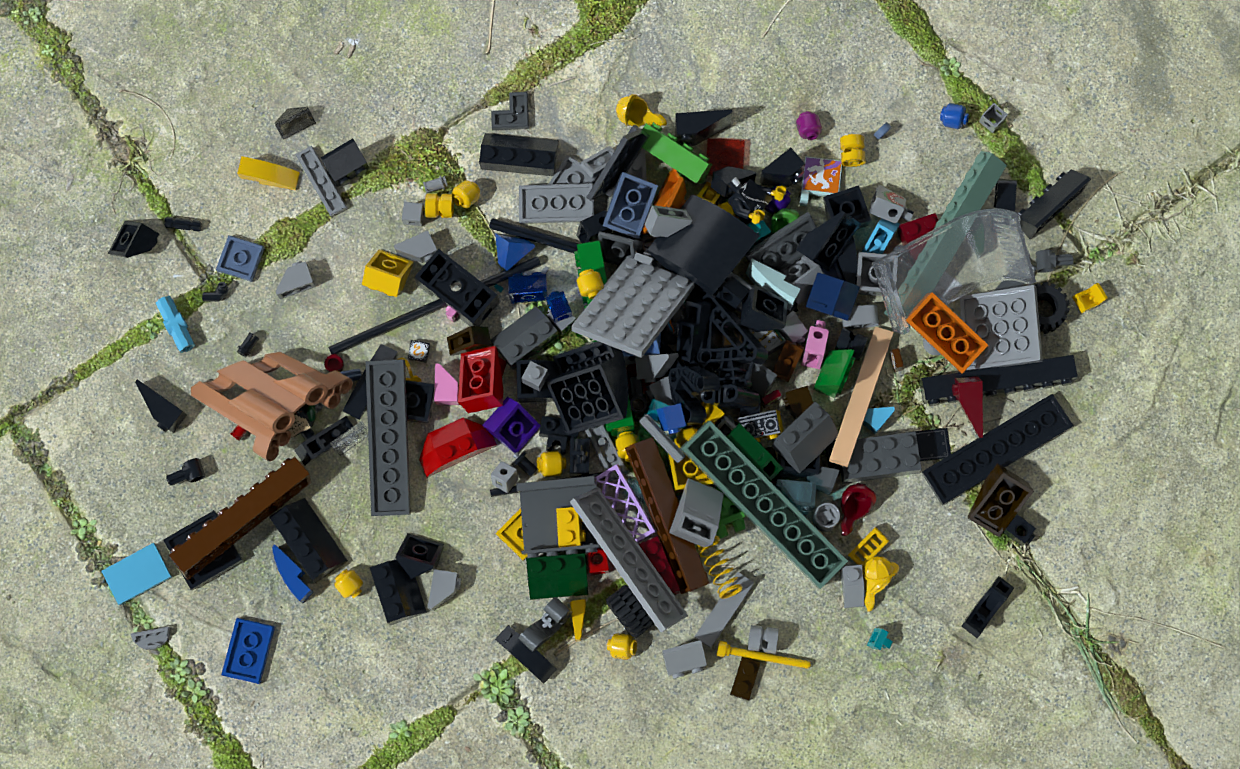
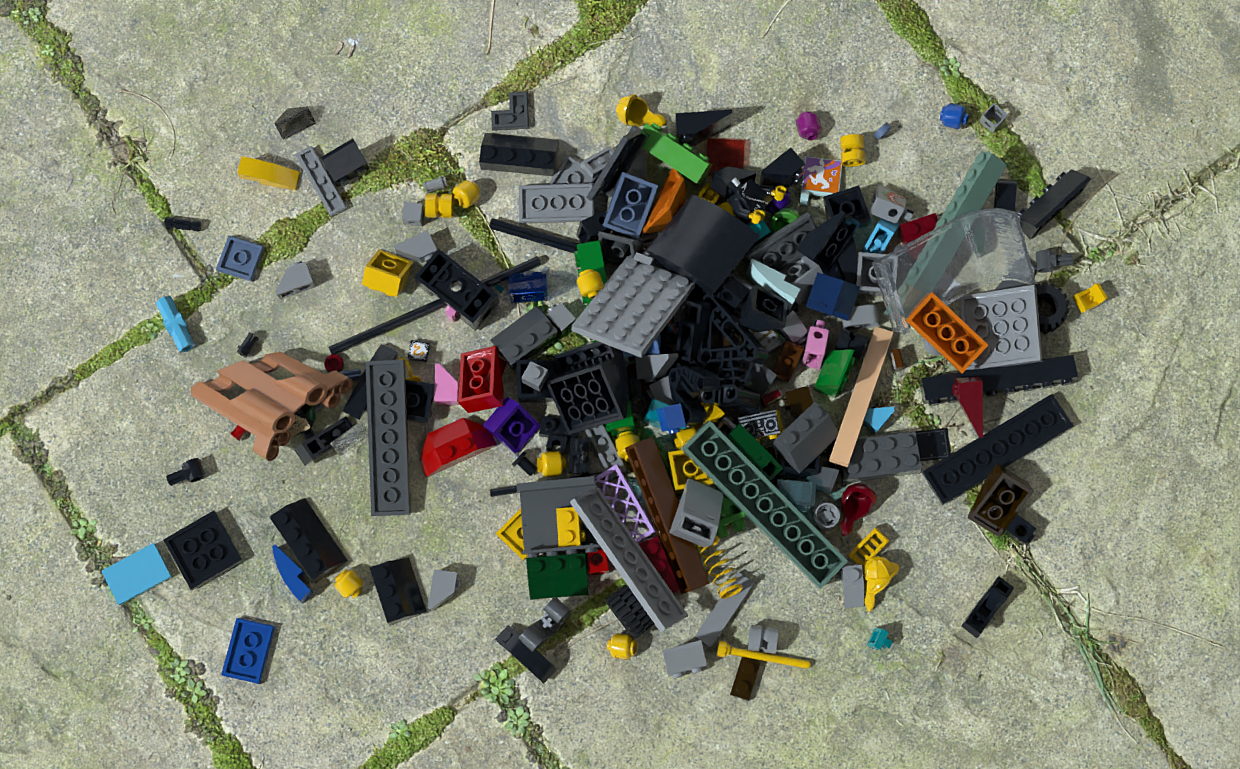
black slope [108,221,160,258] -> none
light grey tile [131,627,171,650] -> none
black slope [135,379,187,433] -> none
reddish brown brick [169,456,312,580] -> none
black arm [202,282,229,302] -> none
black slope [395,533,444,579] -> none
dark brown slope [447,326,491,356] -> none
light grey piece [491,461,518,493] -> none
blue slope [495,233,535,271] -> none
clear blue brick [546,291,572,323] -> none
yellow slope [570,599,586,642] -> none
light grey axle [640,414,685,463] -> none
light grey slope [645,205,692,237] -> none

